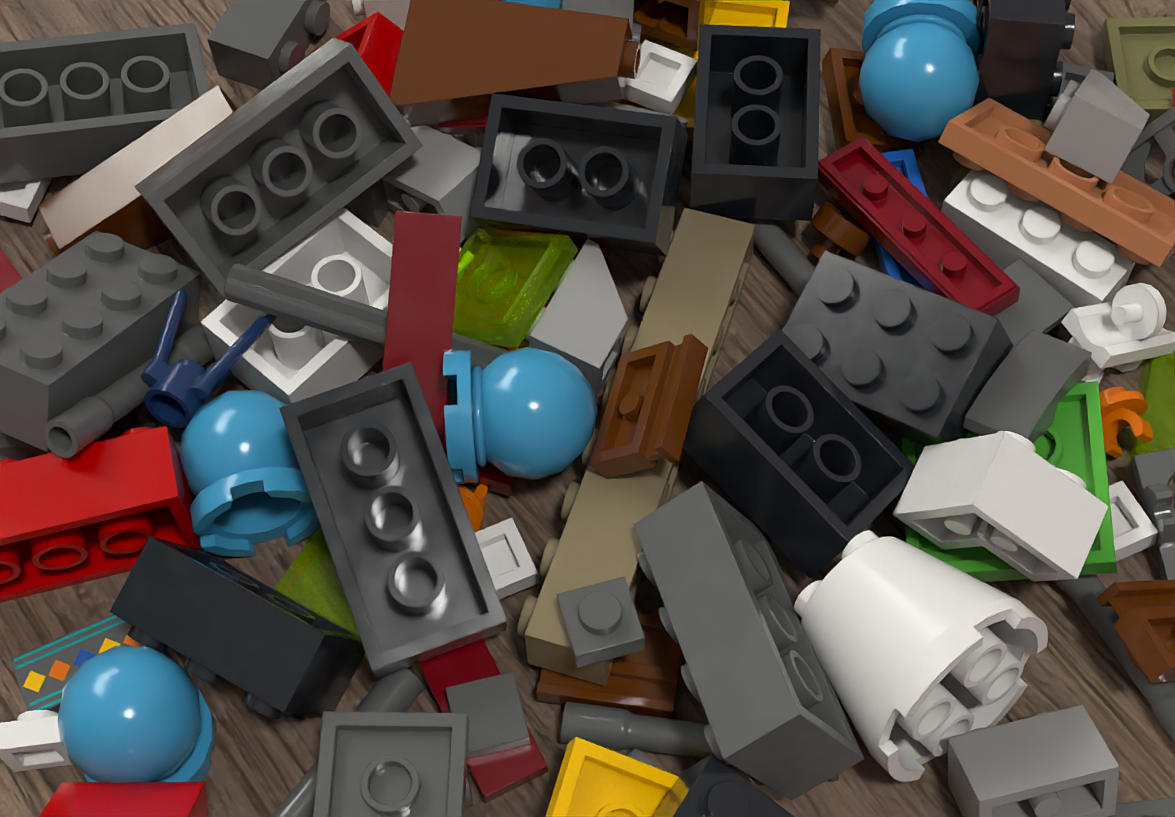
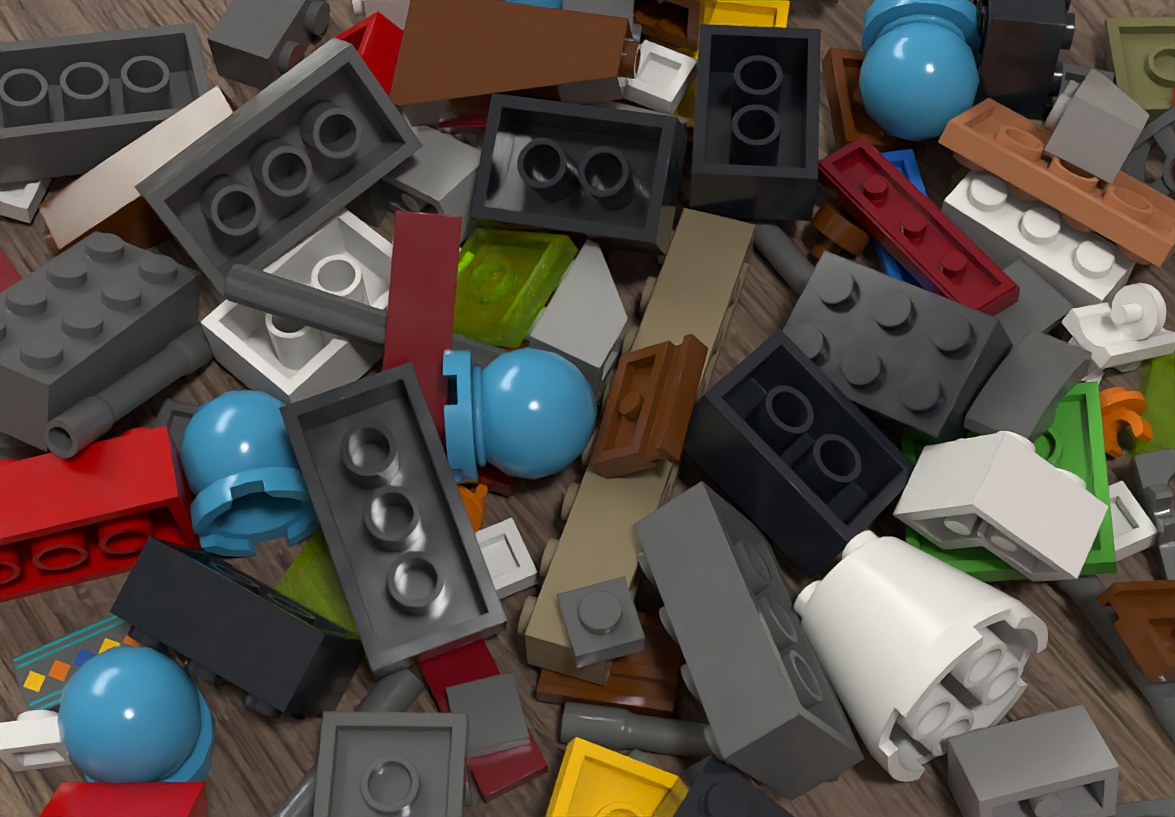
dark blue plant [141,289,278,428] -> none

